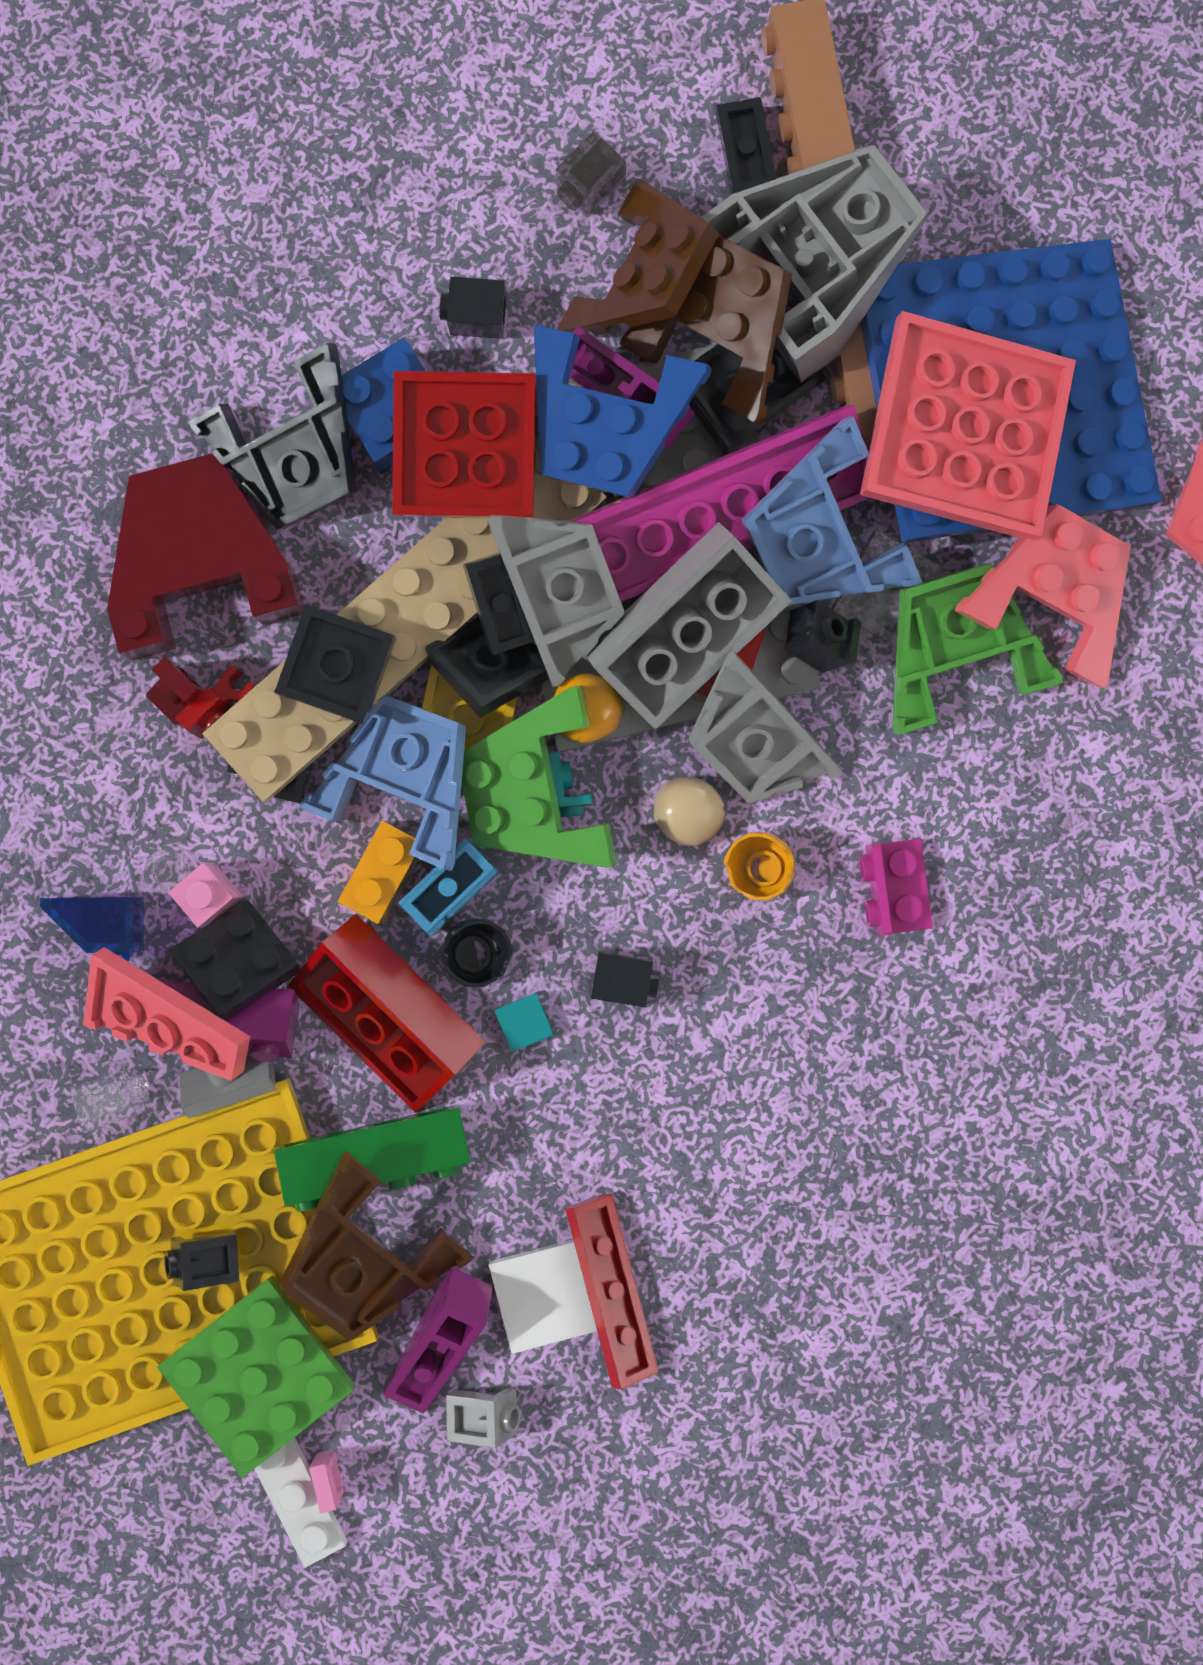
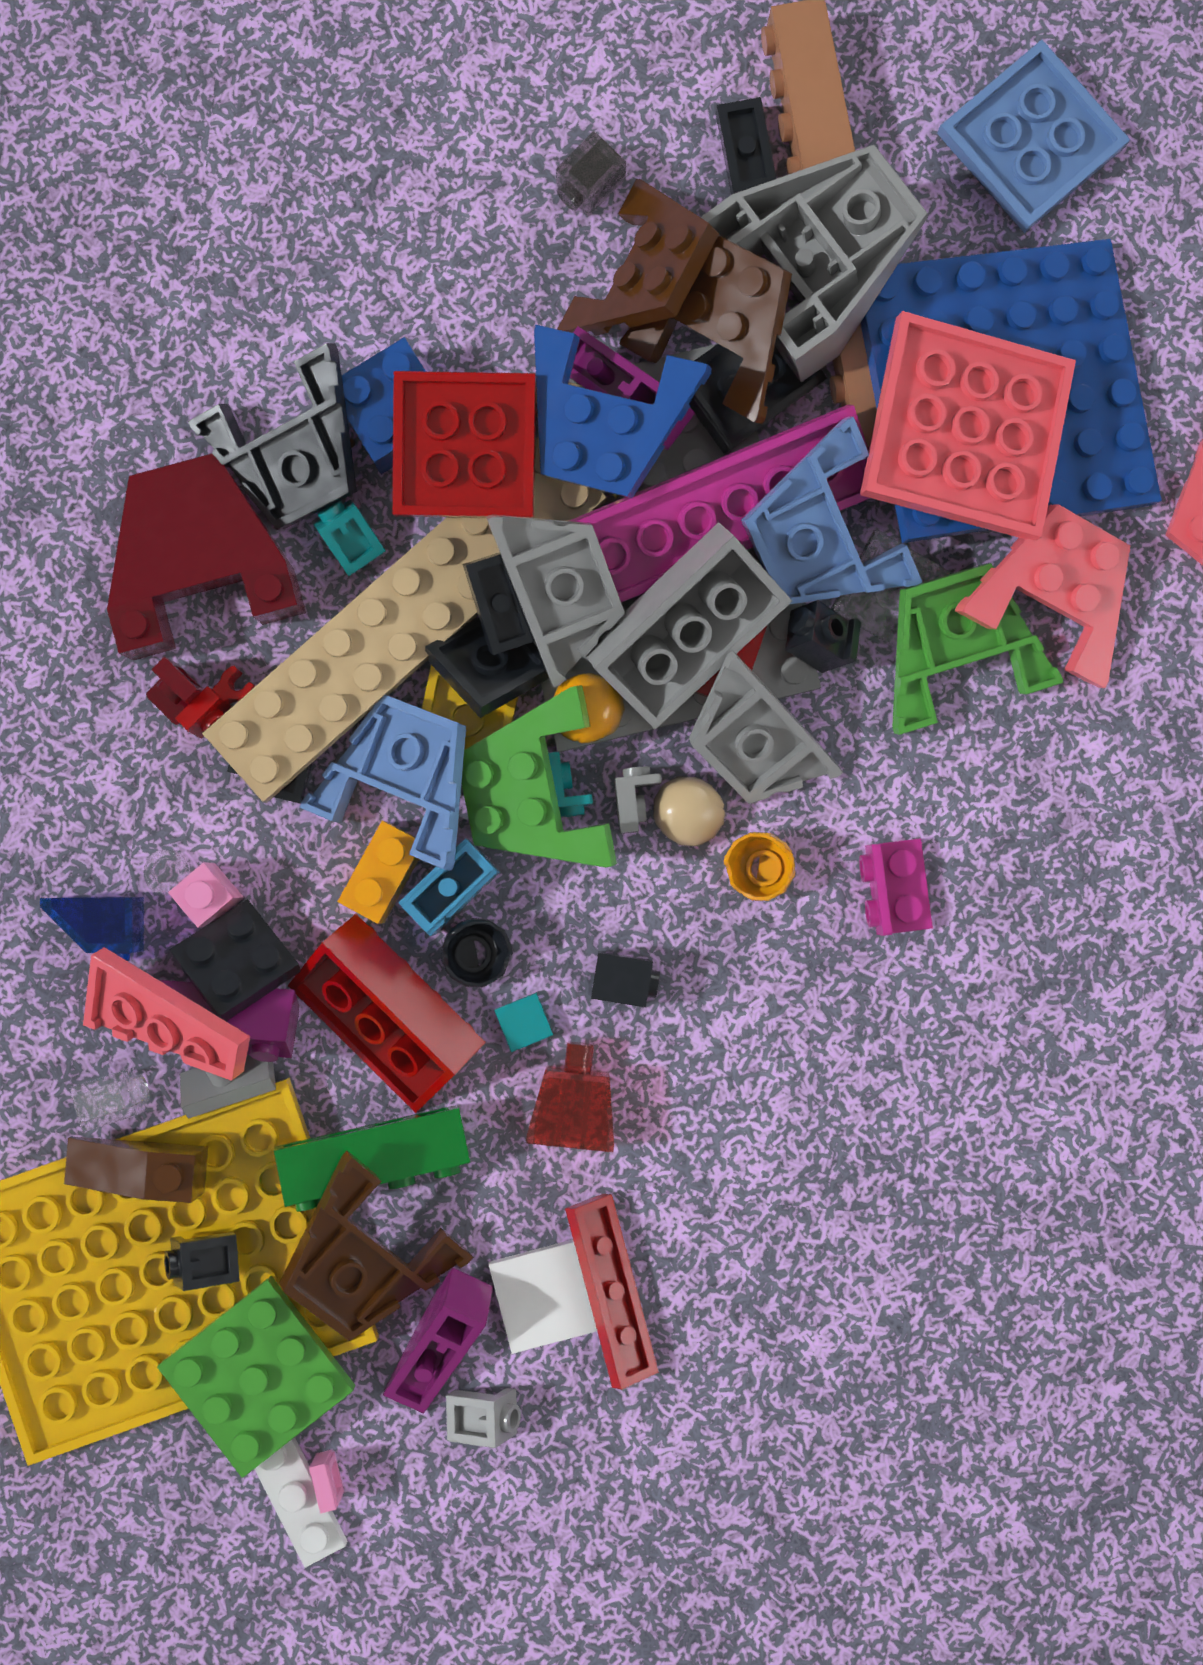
black plate [274,604,396,725] -> none
black brick [440,276,507,339] -> none
none -> reddish brown slope [64,1136,208,1203]
none -> teal bracket [313,499,386,576]
none -> clear red torso [526,1042,614,1152]
none -> light grey bracket [614,766,662,834]
none -> medium blue plate [937,39,1130,233]

